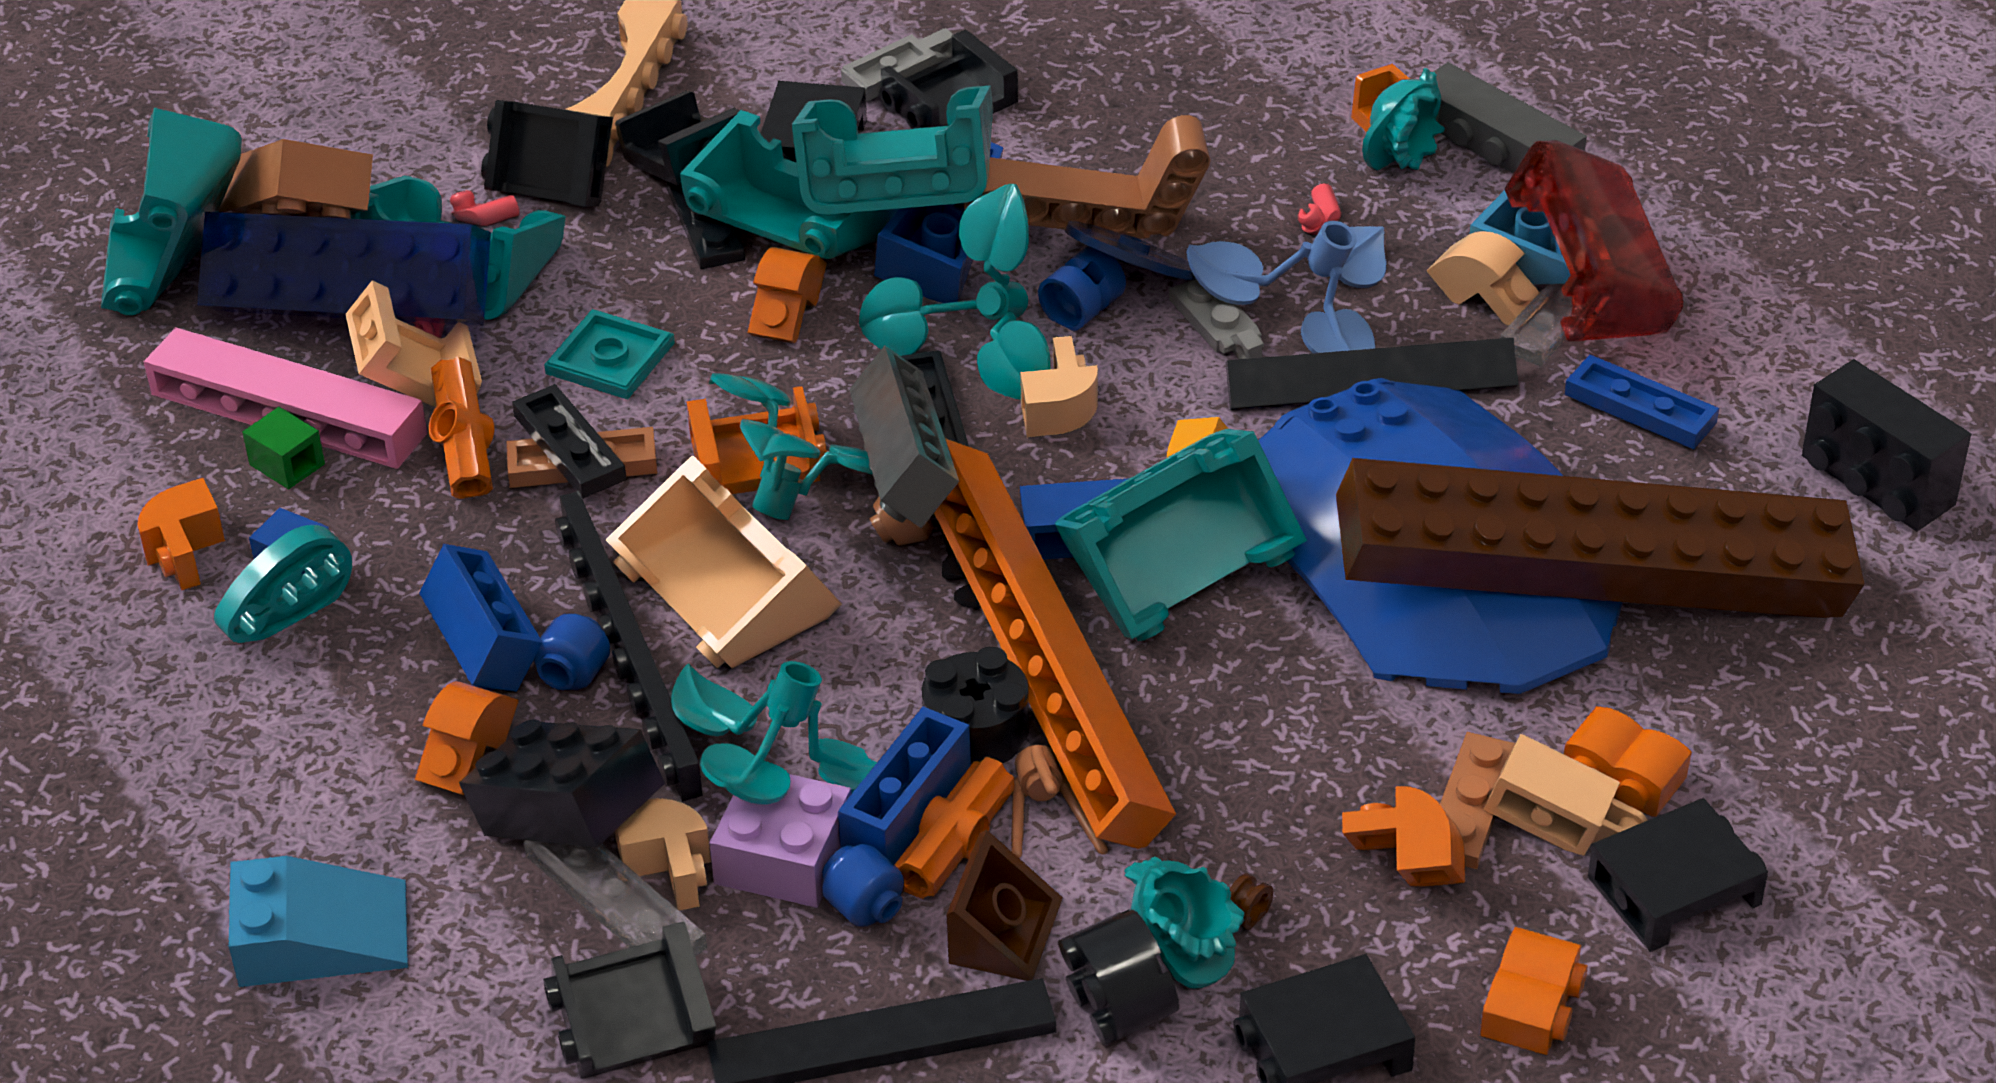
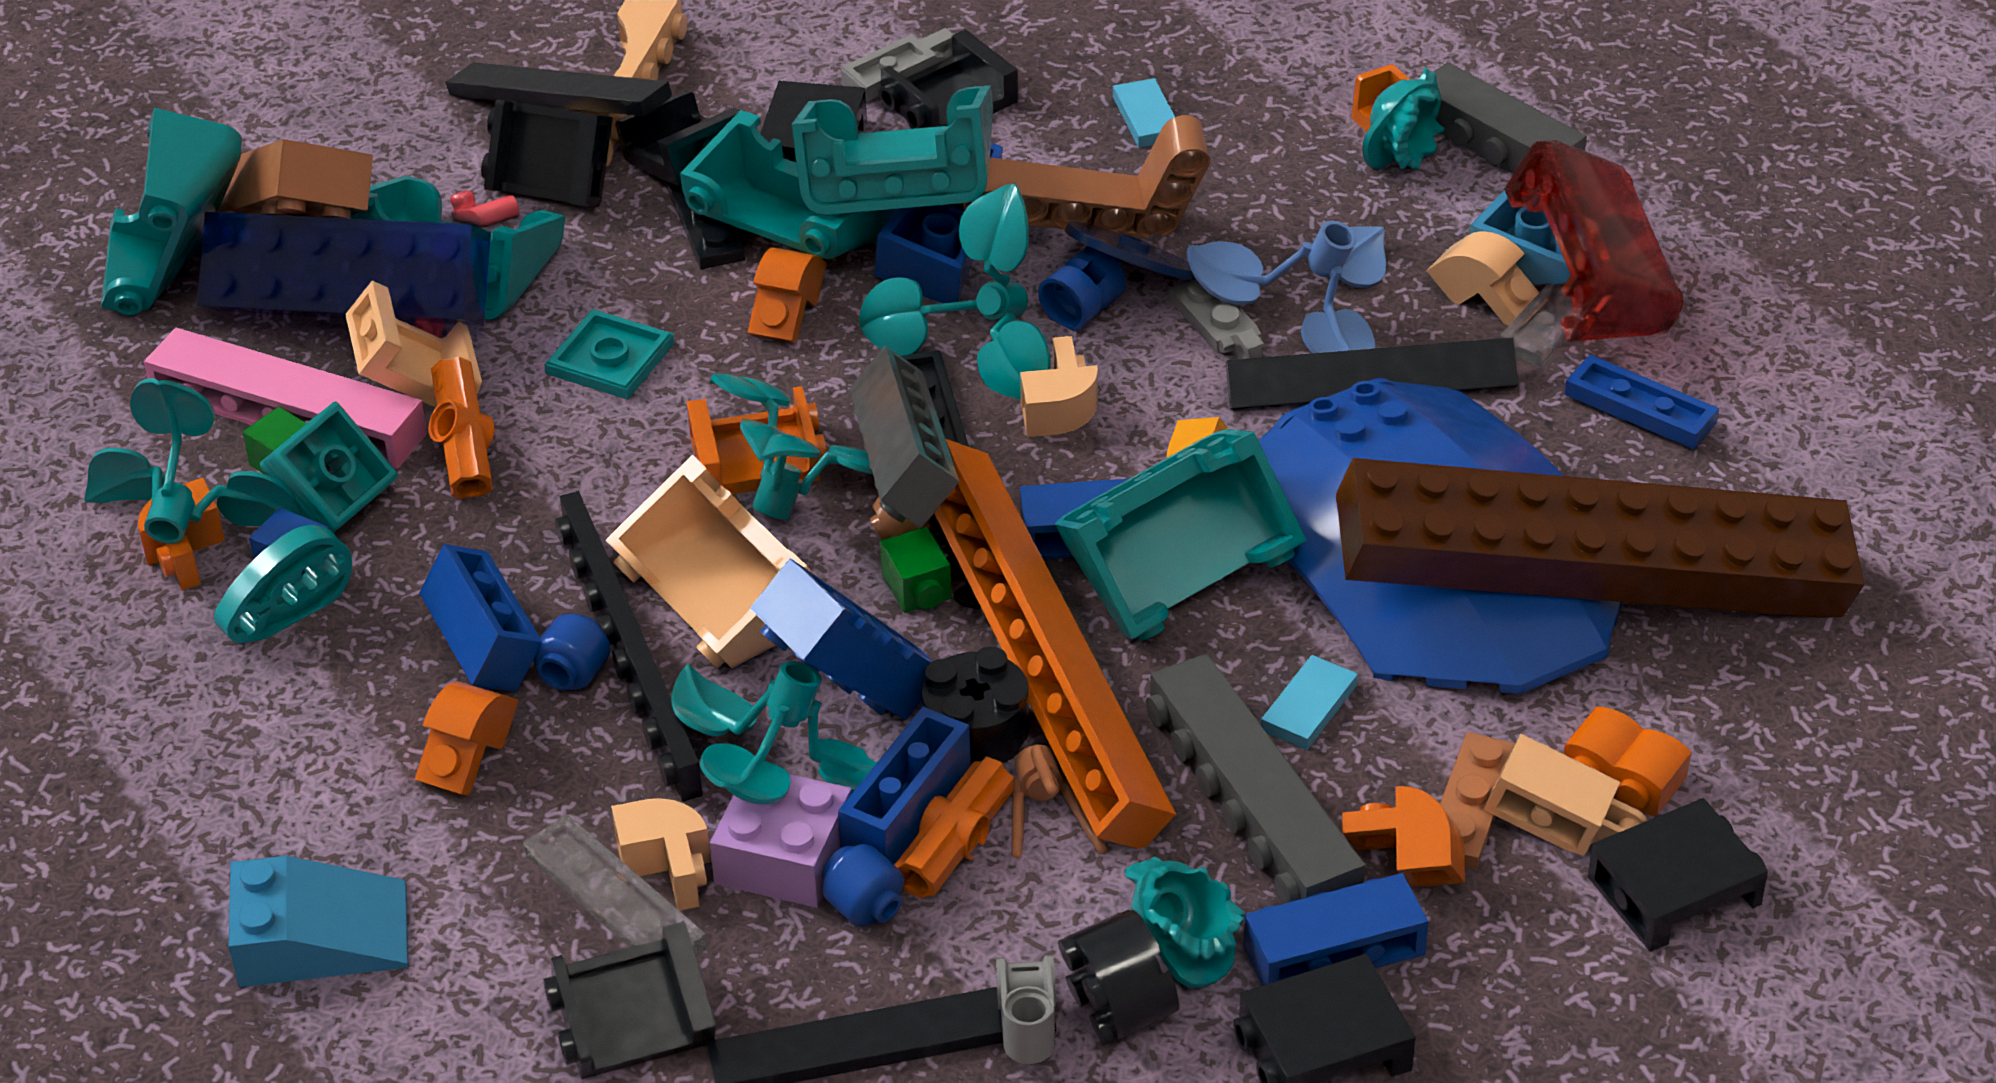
black brick [459,719,665,848] -> none
nougat plate [506,427,658,488] -> none
black plate [512,384,627,499] -> none
reddish brown slope [946,829,1063,981] -> none
reddish brown bush [1230,873,1274,930] -> none
coral arm [1298,184,1341,235] -> none
orange brick [1480,927,1588,1055] -> none
black brick [1802,359,1972,532] -> none
none -> teal plant [84,378,302,544]
none -> teal brick [260,401,399,533]
none -> black tile [445,62,673,117]
none -> blue wedge [750,558,933,721]
none -> green brick [880,527,952,613]
none -> light grey piece [996,955,1056,1064]
none -> medium azure tile [1113,78,1175,148]
none -> dark grey brick [1146,653,1365,904]
none -> blue brick [1243,873,1429,986]
none -> medium azure tile [1261,655,1358,750]

